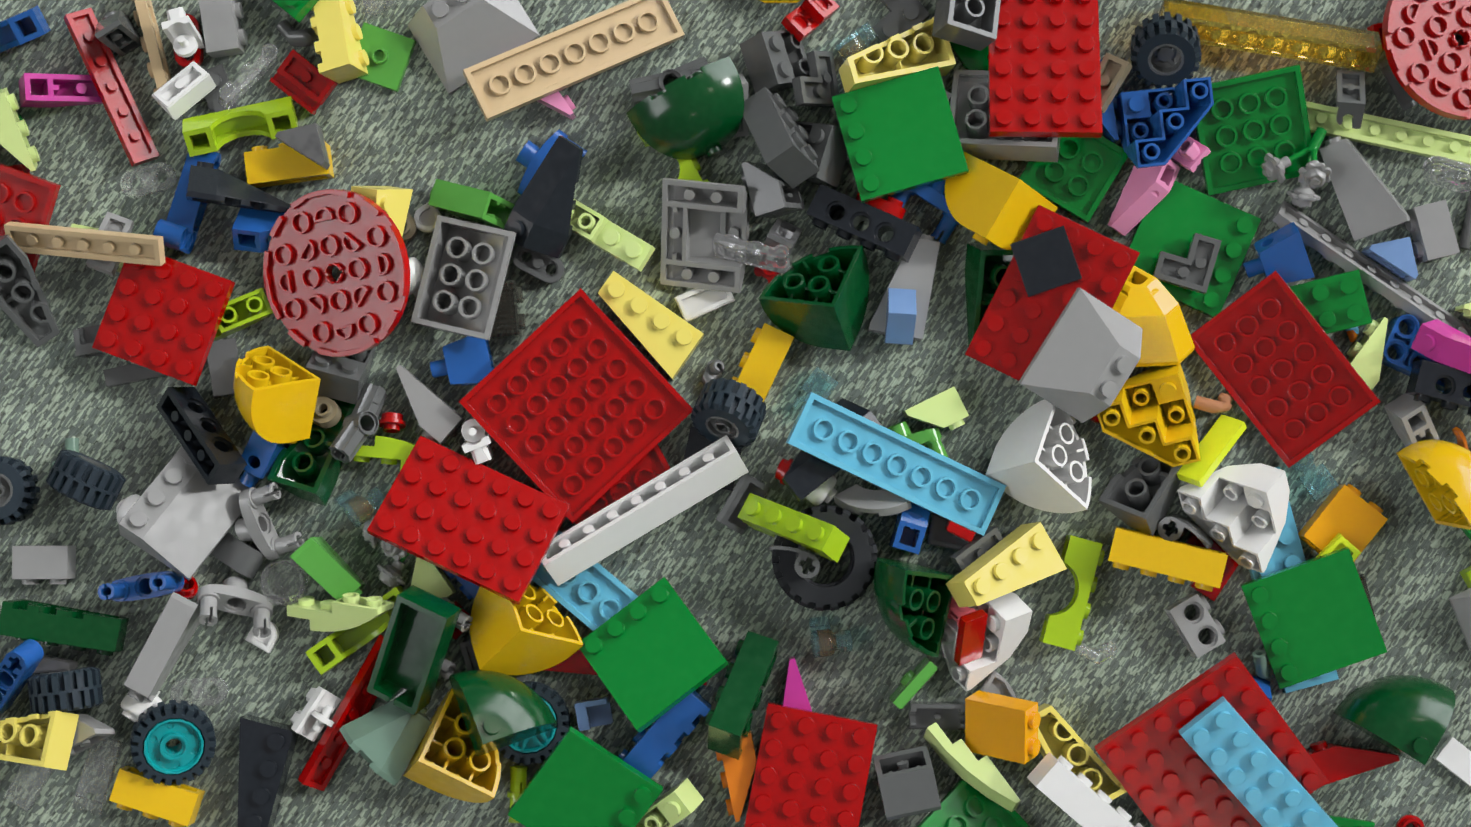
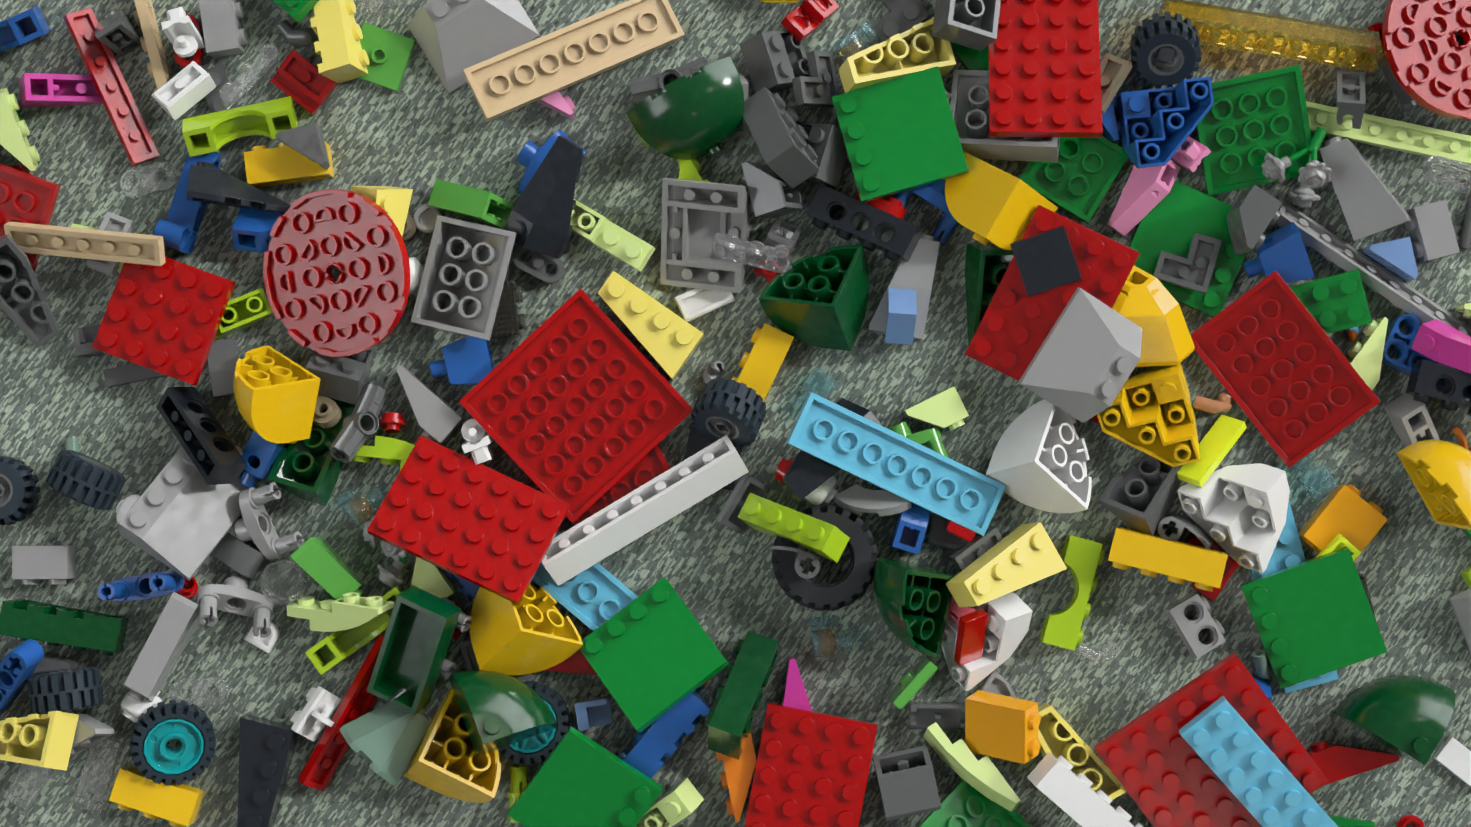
none -> dark grey slope [1226,185,1282,256]

